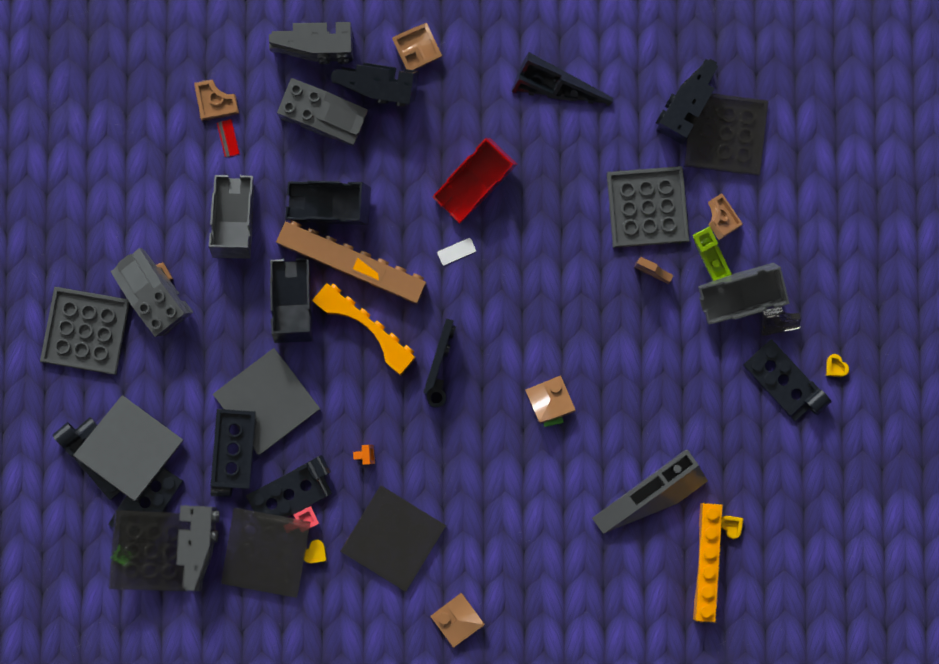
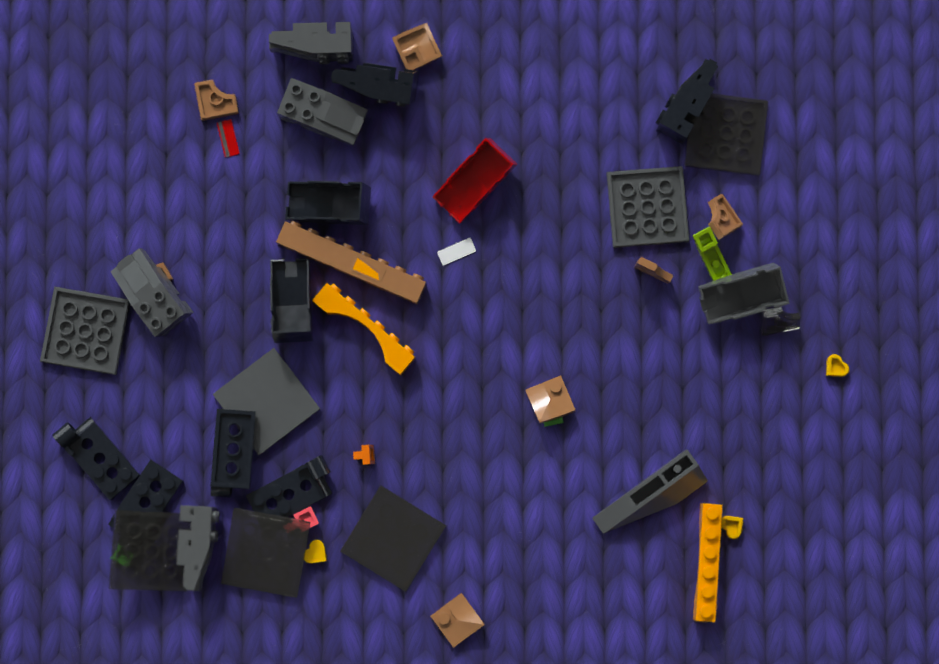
dark grey tile [73,395,183,502] -> none
dark grey piece [209,175,254,259] -> none
black hinge [423,318,456,408] -> none
black wedge [511,52,613,106] -> none
black hinge [743,339,832,422] -> none

